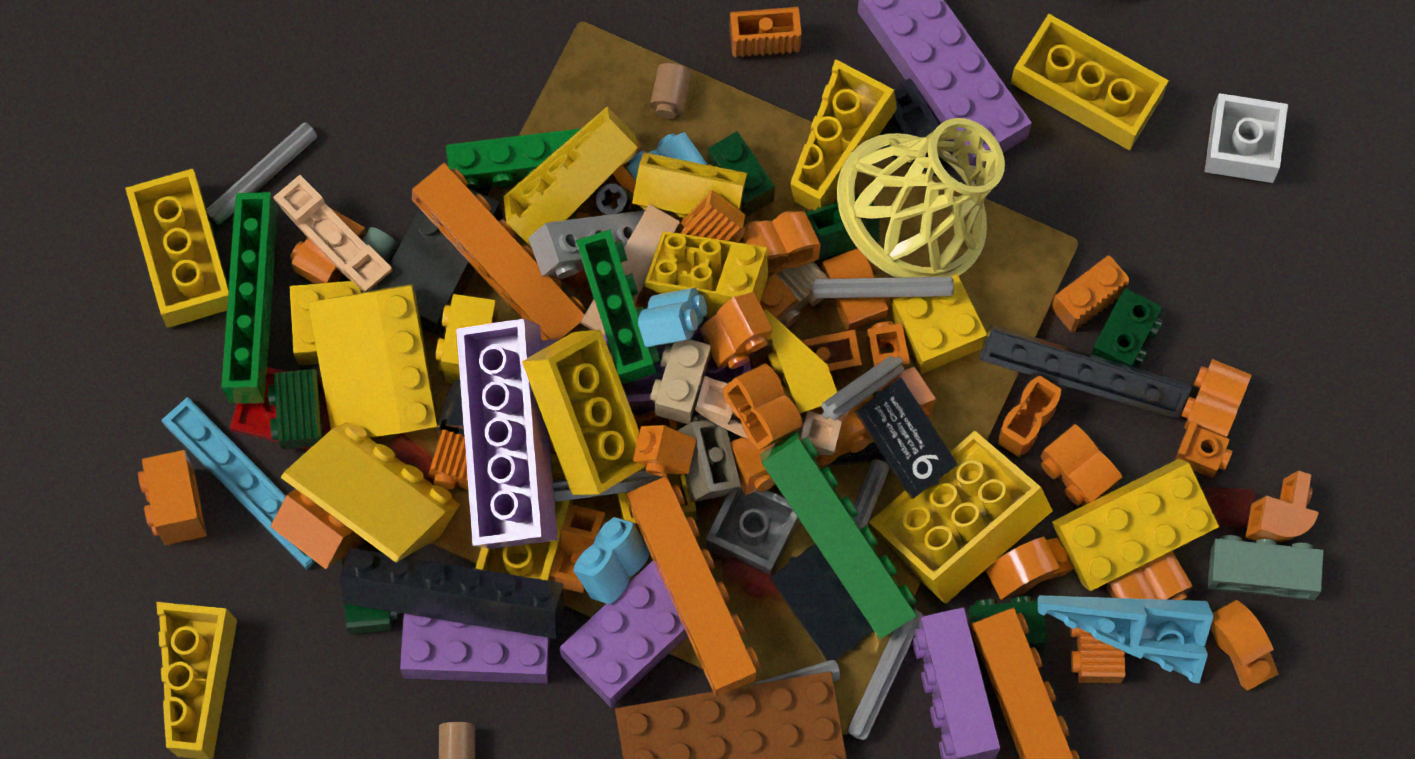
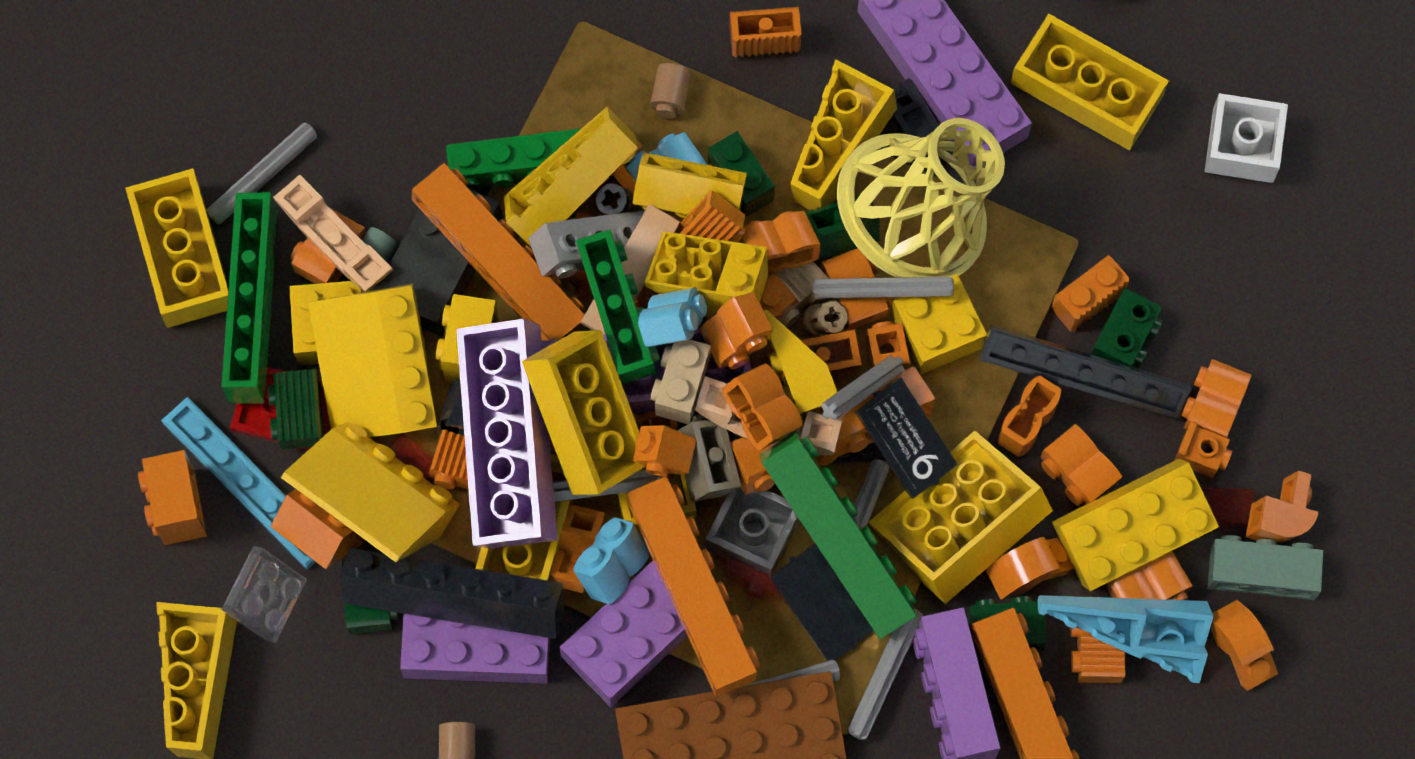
none -> clear plate [221,546,307,643]
none -> tan bush [803,301,847,336]

